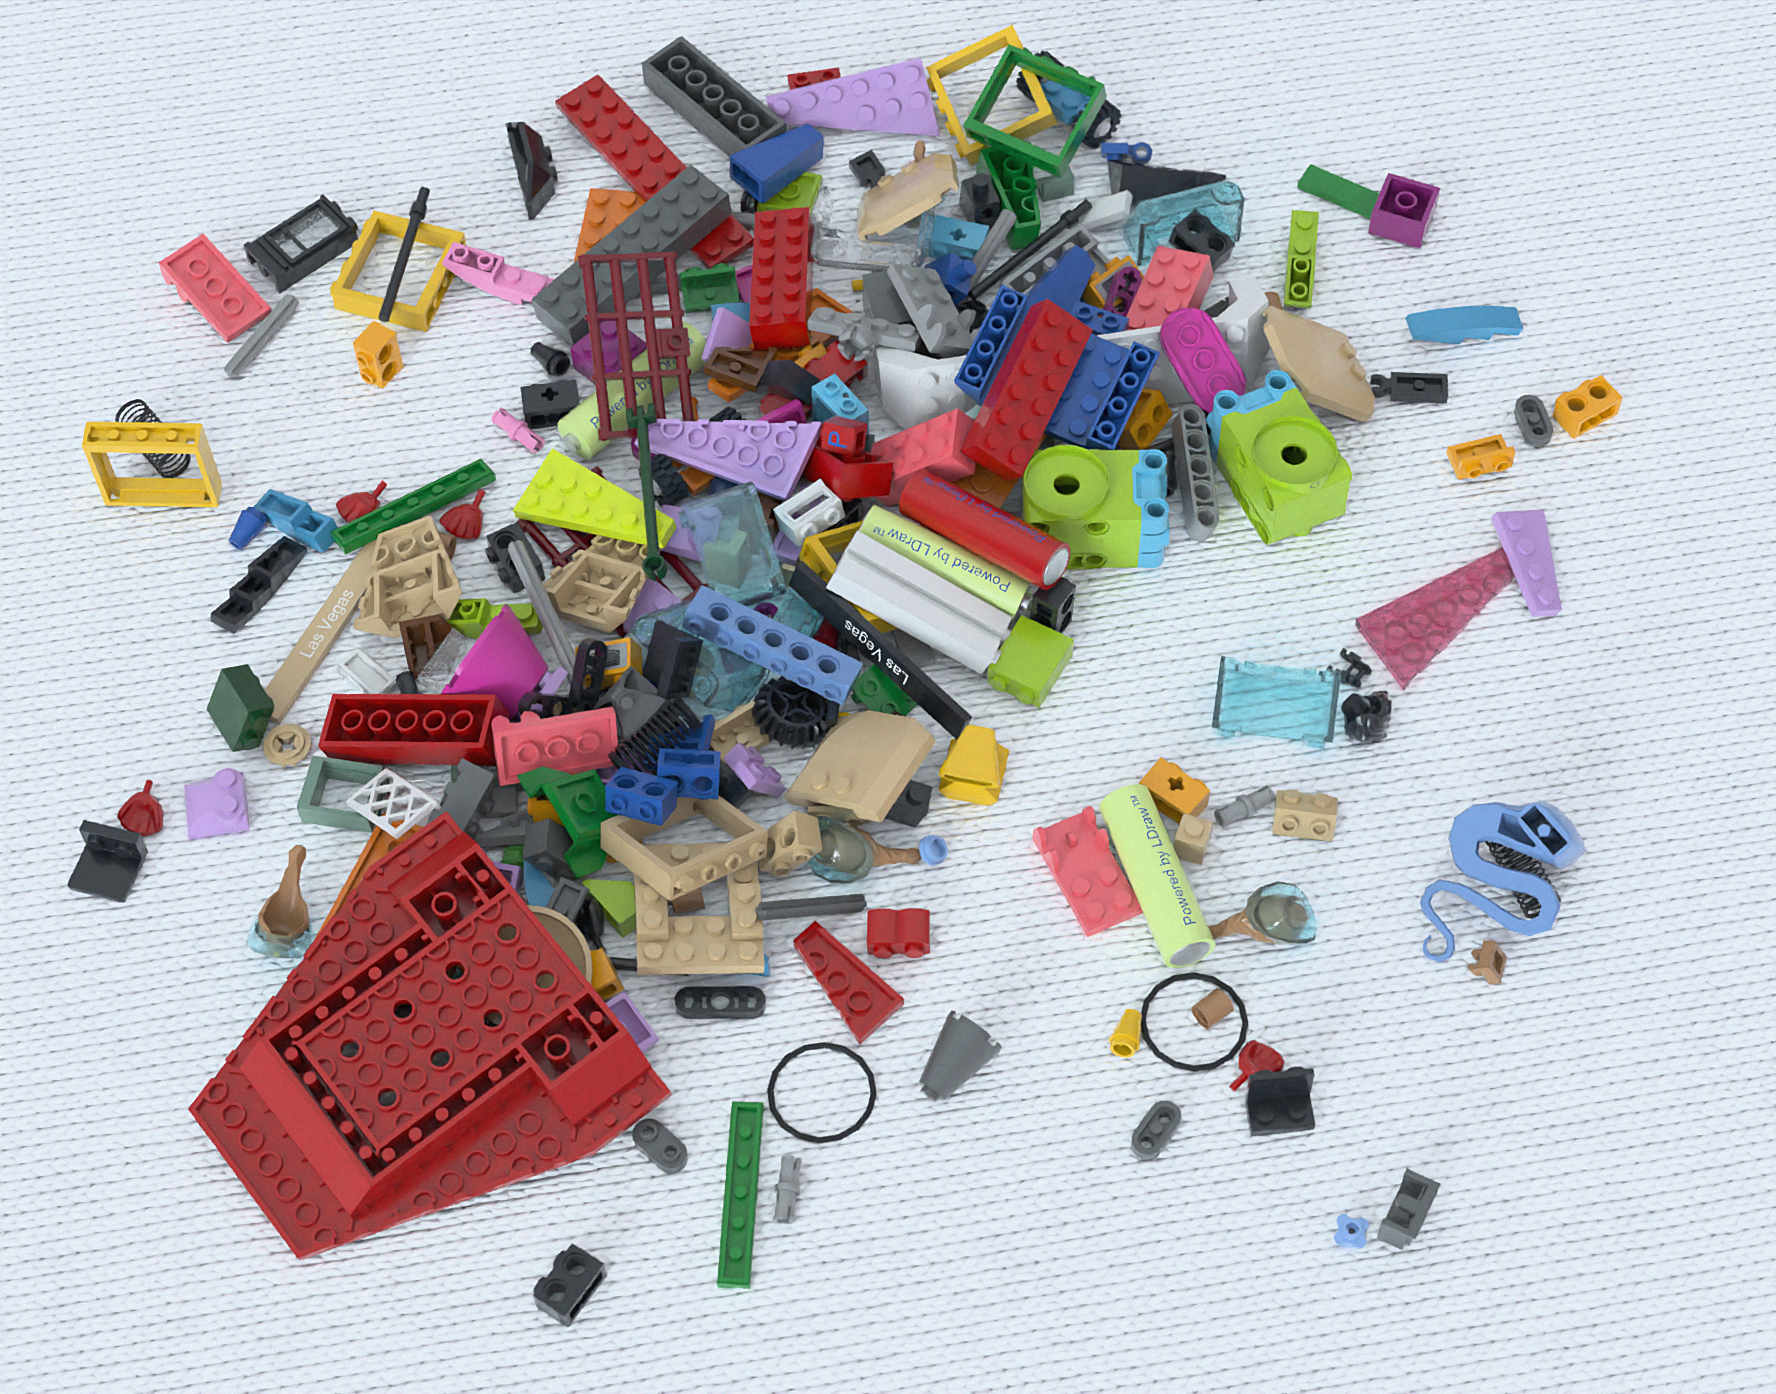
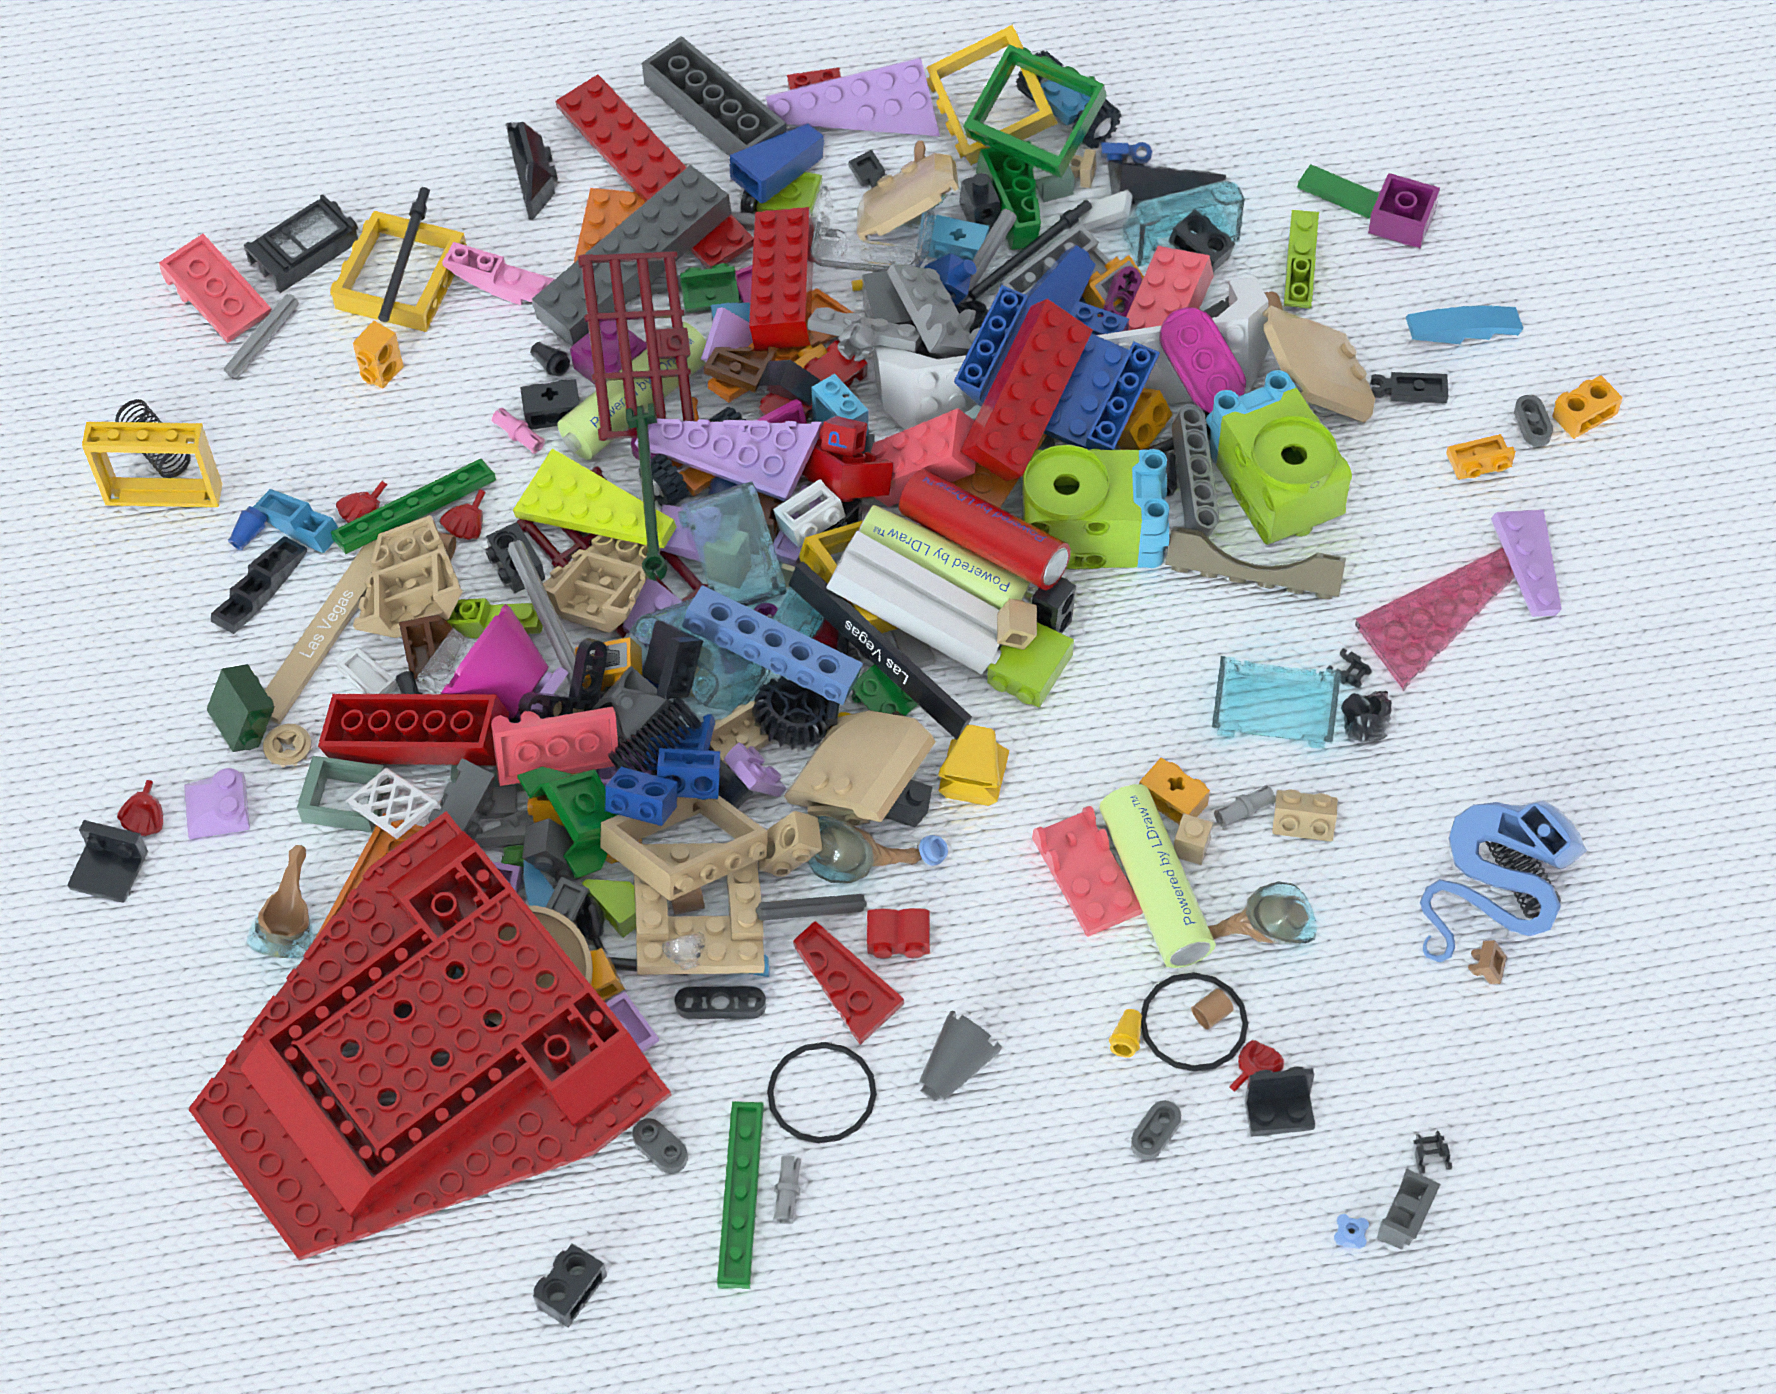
none -> clear brick [661,932,705,971]
none -> tan brick [997,598,1037,650]
none -> tan tile [1070,149,1097,188]
none -> dark tan arch [1165,526,1346,599]
none -> black piece [1413,1130,1452,1174]

